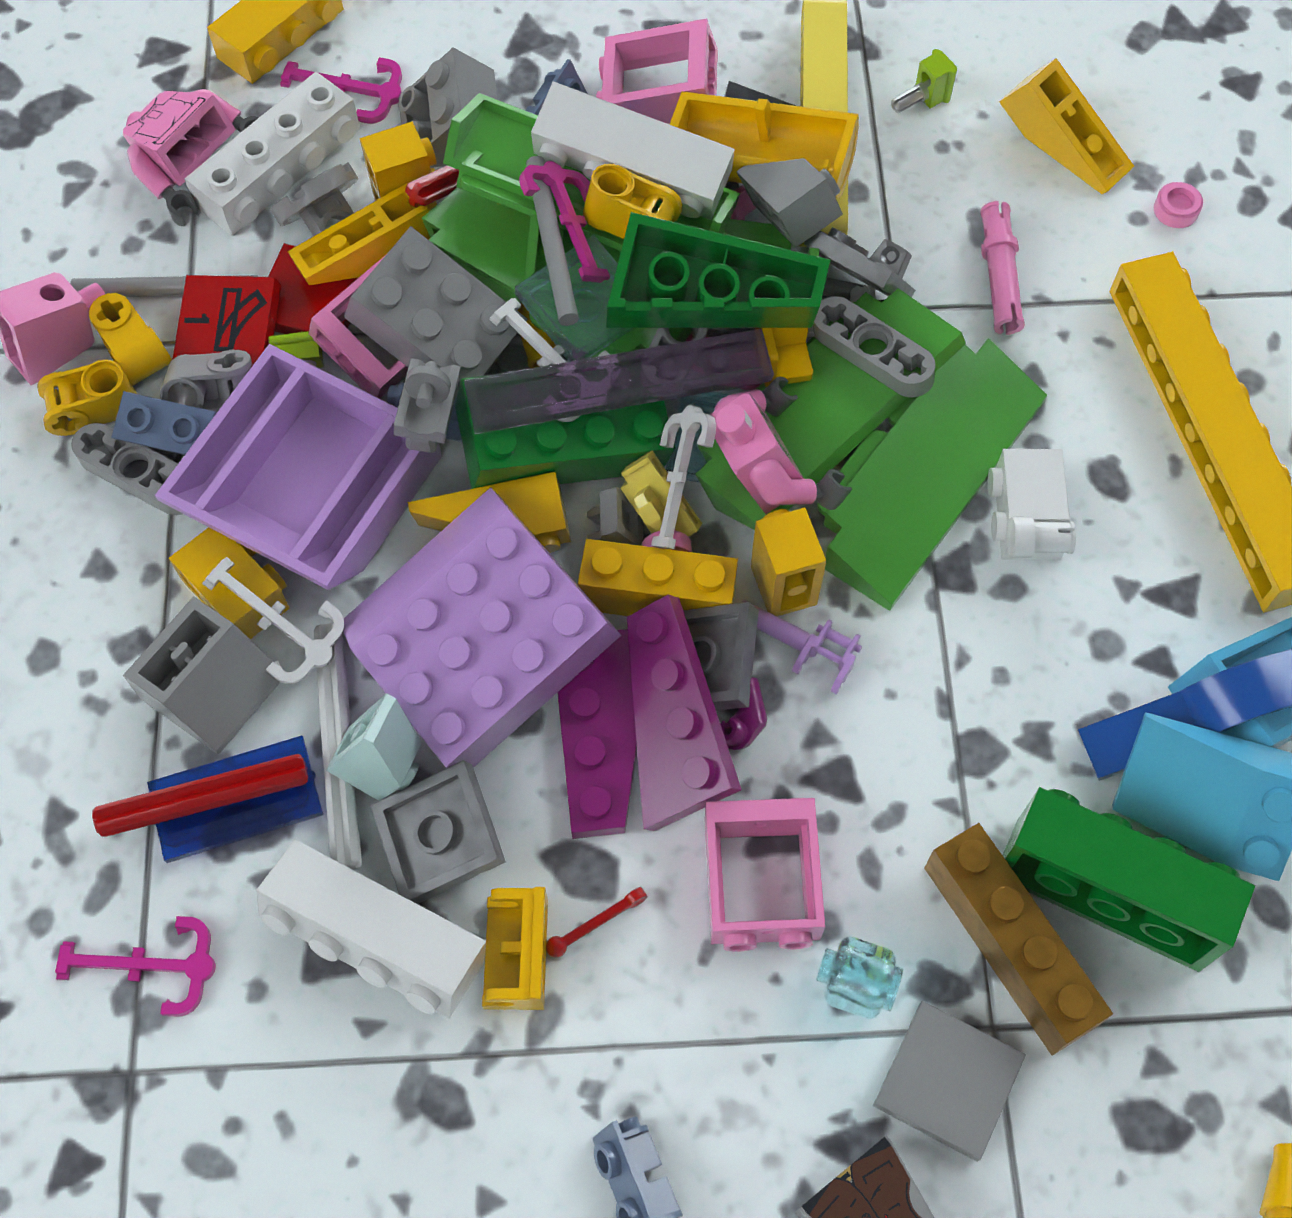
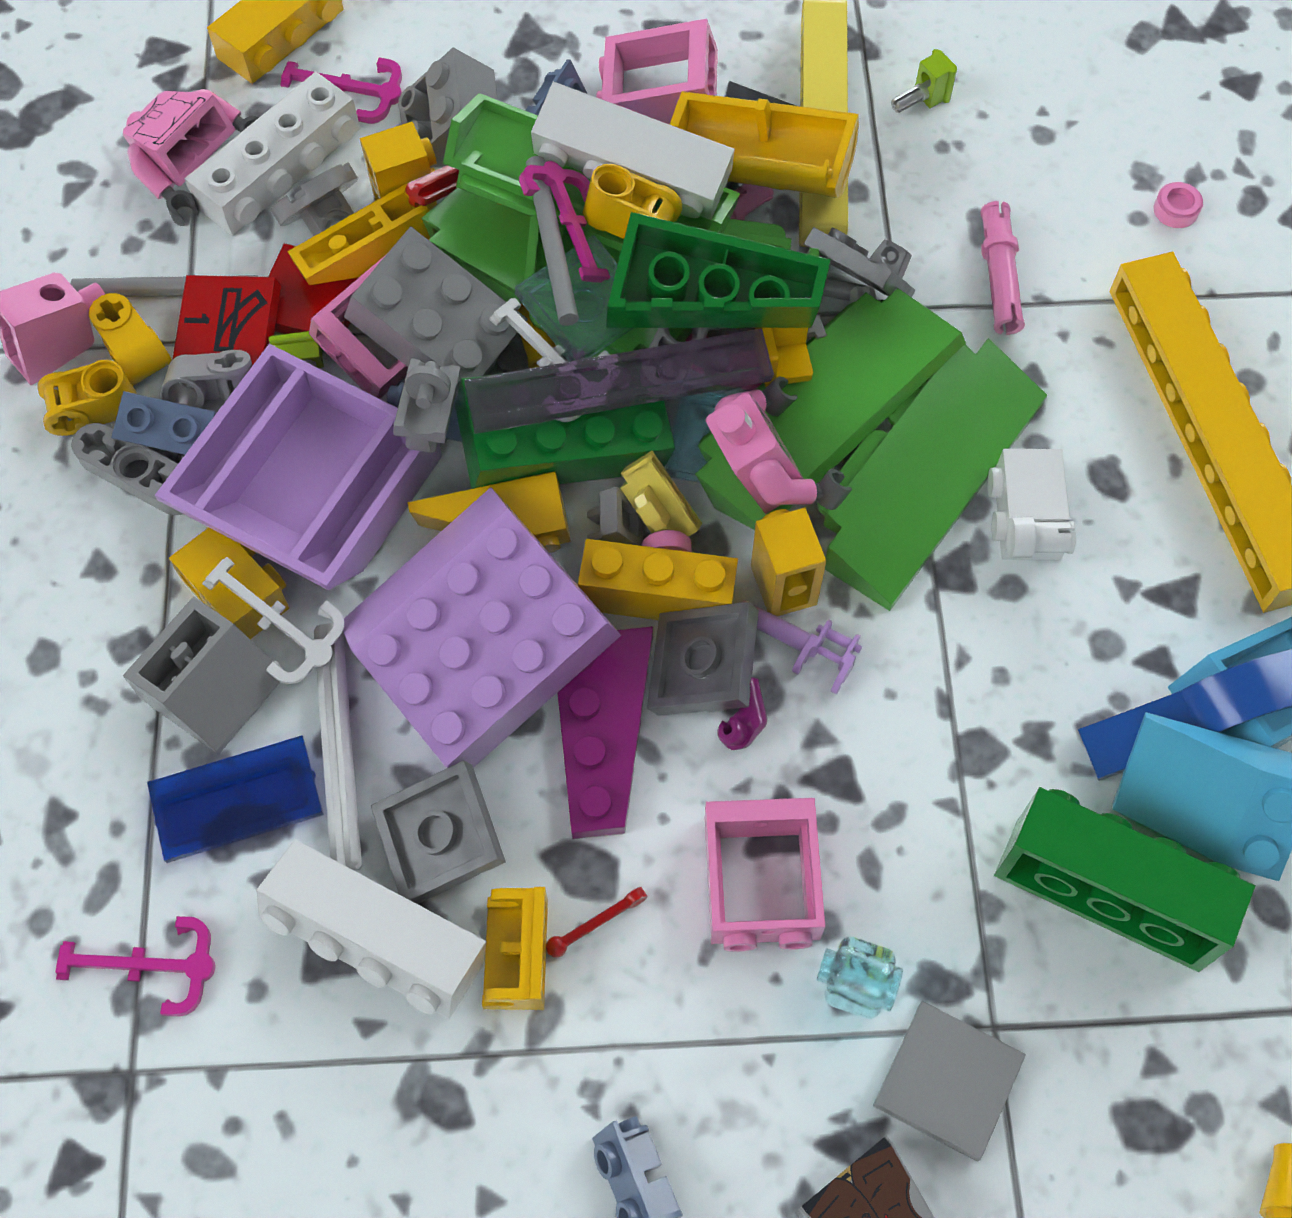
red axle [92,754,308,837] -> none
light aqua slope [326,693,422,801] -> none
magenta wing [627,594,742,831] -> none
white piece [651,405,716,549] -> none
light grey slope [736,158,843,248] -> none
light grey beam [813,297,935,397] -> none
pearl gold brick [924,823,1113,1056] -> none
yellow slope [999,58,1134,194] -> none

